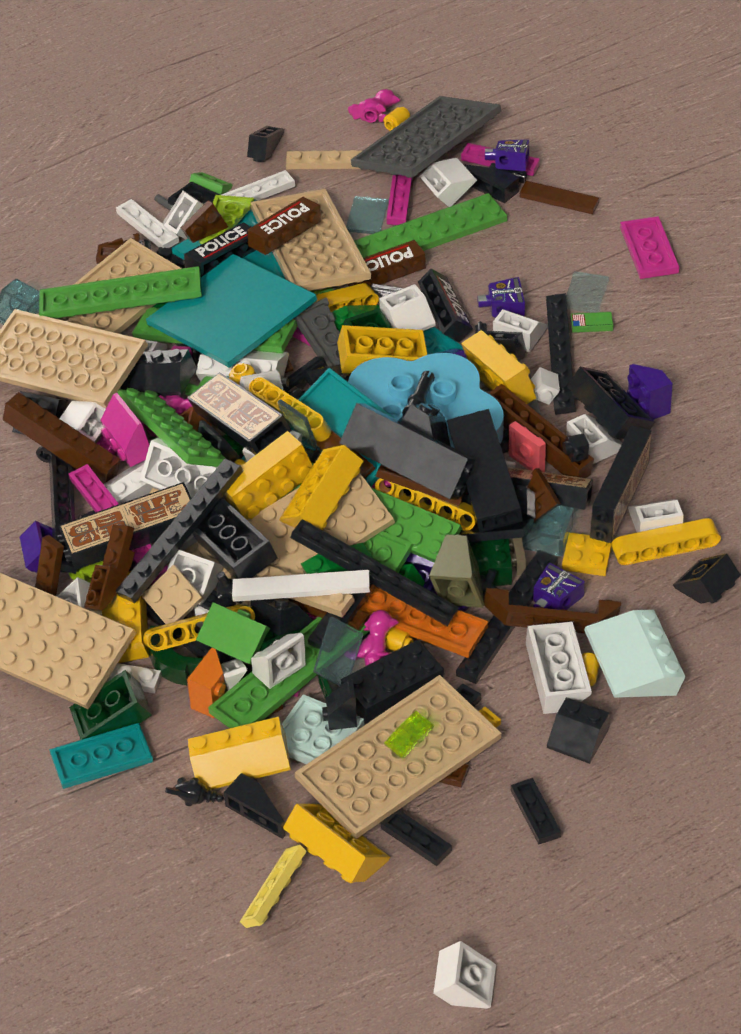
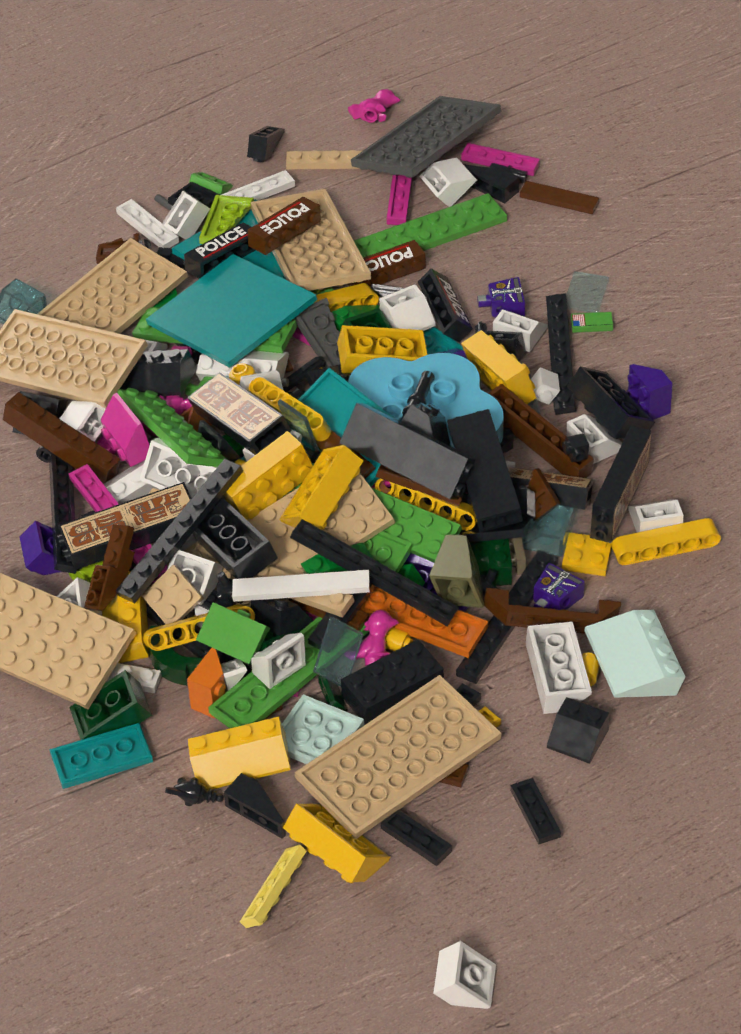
reddish brown plate [35,535,64,596] -> none
bright green plate [39,266,202,318] -> none
reddish brown wing [180,200,229,243] -> none
black slope [322,679,357,730] -> none
clear light blue piece [346,196,389,234] -> none
yellow brick [383,107,410,131] -> none
clear neon green slope [384,711,434,760] -> none
dark purple torso [485,139,530,171] -> none
coral plate [509,421,546,472] -> none
dark pink plate [620,216,679,279] -> none
black slope [673,553,741,604] -> none

